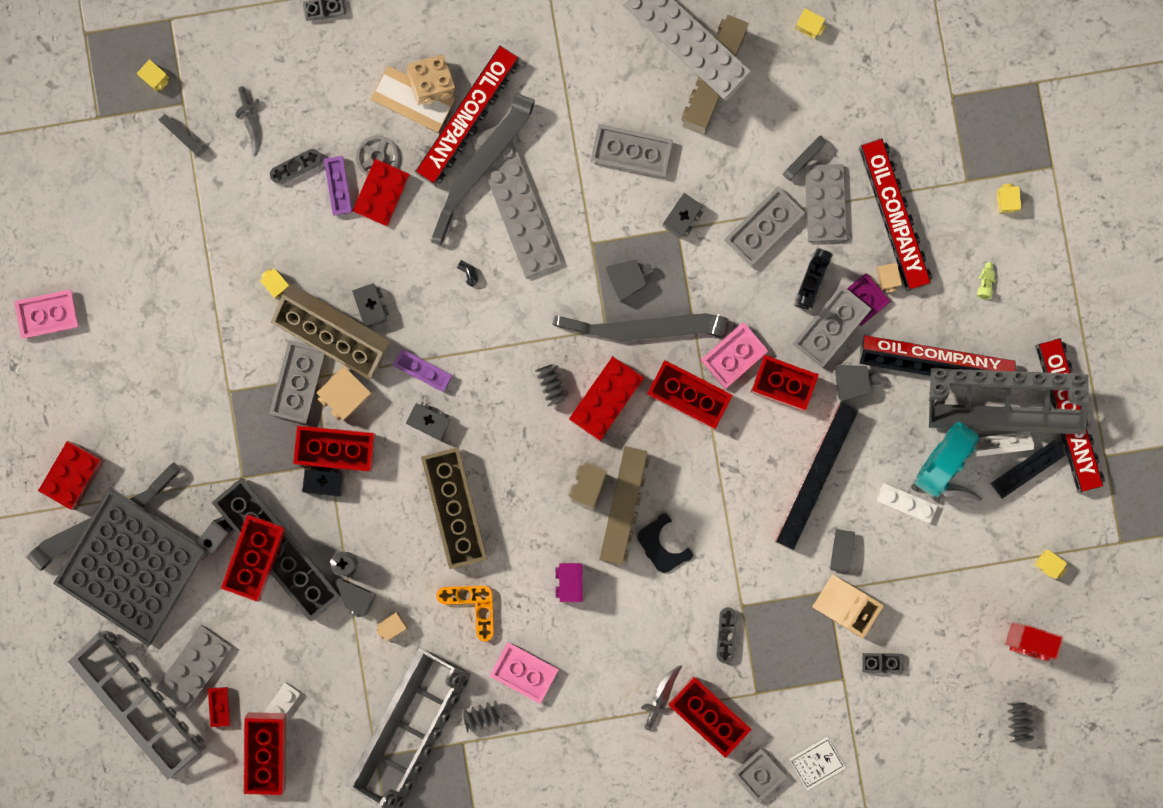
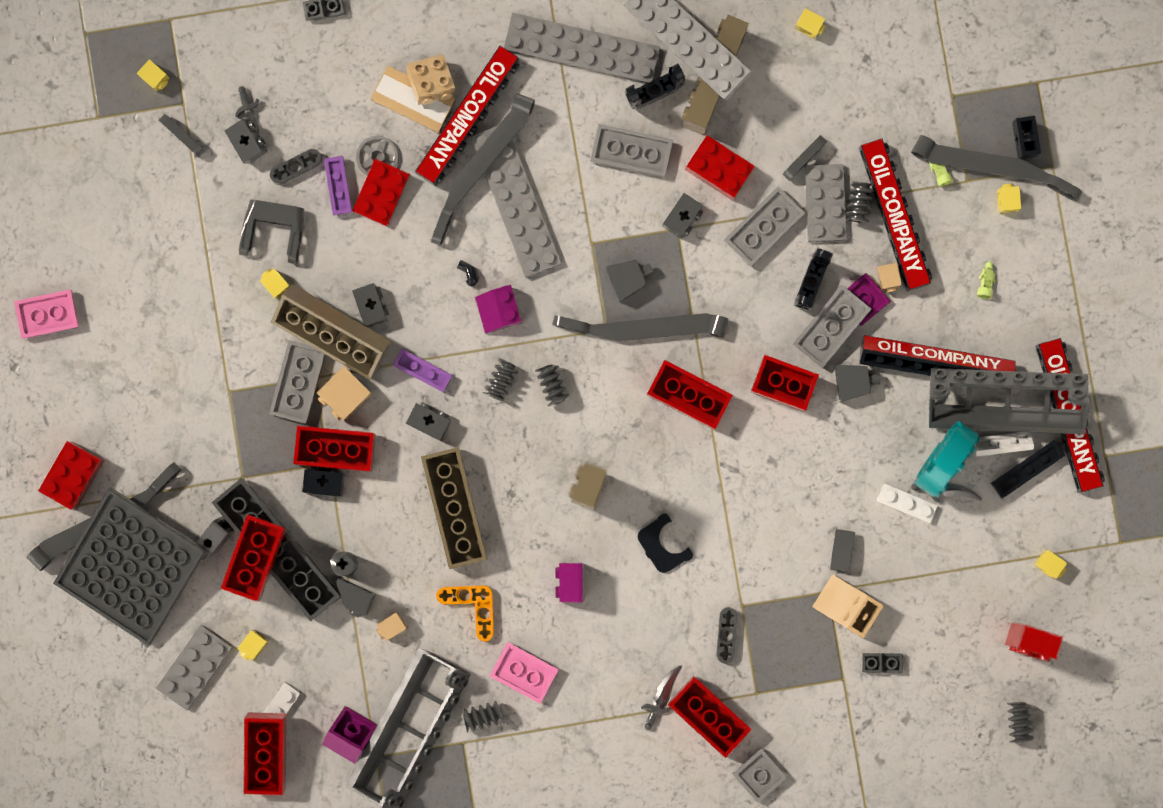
dark grey window [68,631,206,780] -> none
red plate [208,687,231,727] -> none
red brick [569,356,644,442] -> none
dark tan brick [599,446,650,565] -> none
bright pink plate [700,322,768,389] -> none
black brick [774,402,859,550] -> none
white sticker [789,737,846,791] -> none
none -> dark grey brick [225,119,268,164]
none -> light yellow brick [237,630,269,661]
none -> dark grey connector [239,199,304,264]
none -> magenta slope [322,706,377,764]
none -> magenta slope [475,284,522,334]
none -> dark grey piece [482,358,518,401]
none -> light grey plate [504,13,660,83]
none -> black connector [625,64,685,109]
none -> red brick [685,135,755,201]
none -> dark grey piece [846,181,874,223]
none -> dark grey piece [911,135,1083,202]
none -> yellowish green piece [929,162,953,187]
none -> black brick [1012,116,1041,159]

